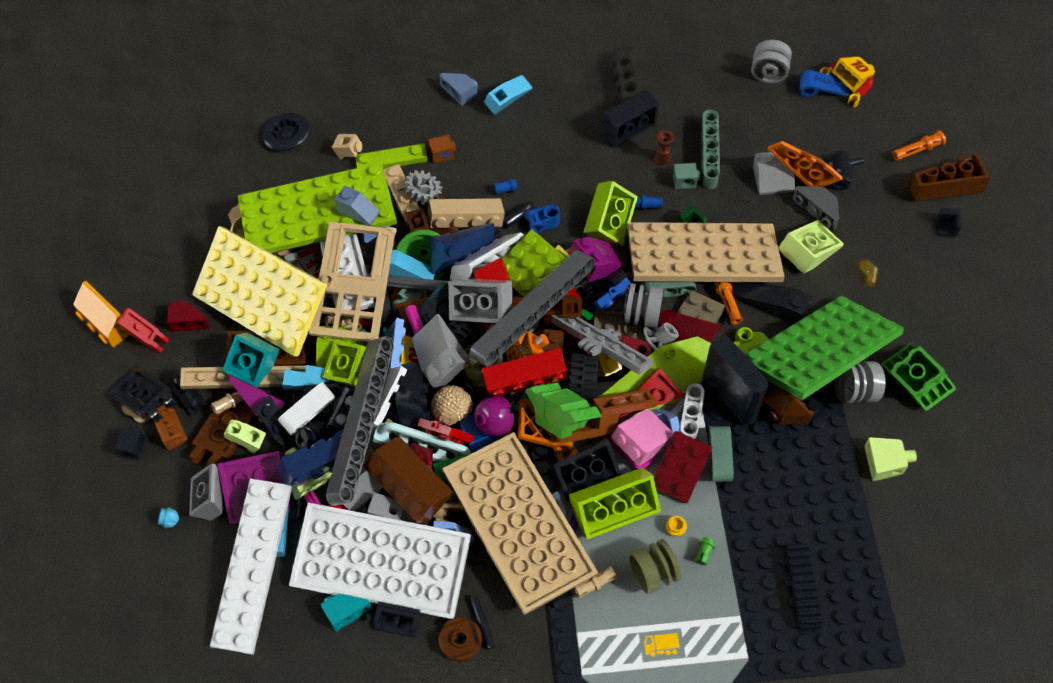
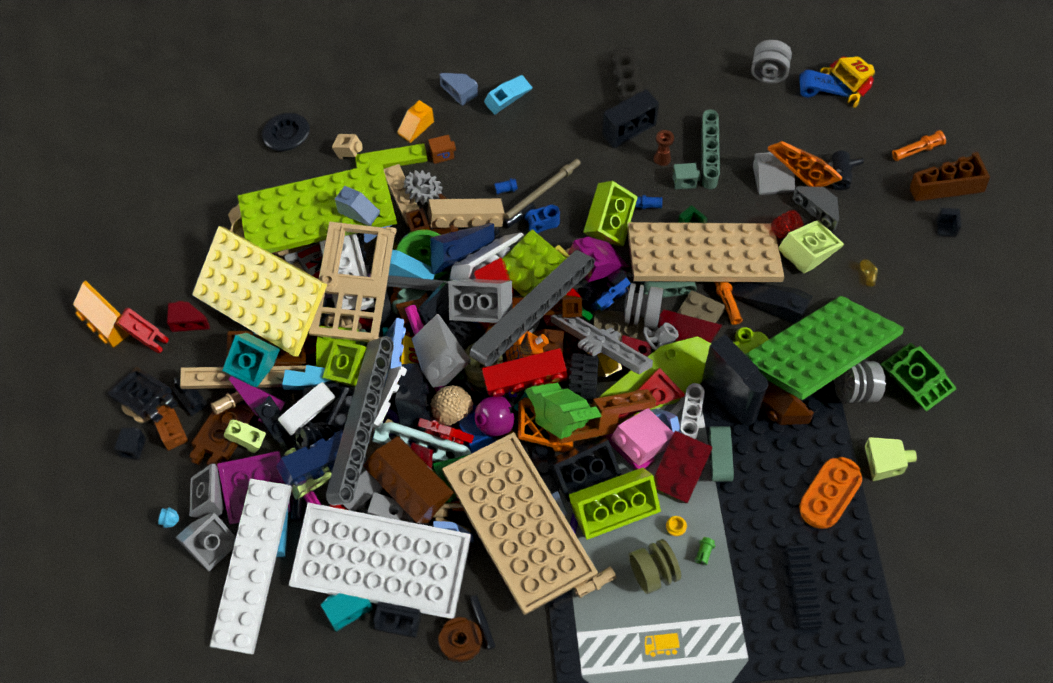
none -> light grey slope [176,512,236,571]
none -> light orange slope [398,100,434,143]
none -> dark tan bar [504,159,581,220]
none -> clear red gear [771,210,804,239]
none -> orange tile [799,457,862,529]

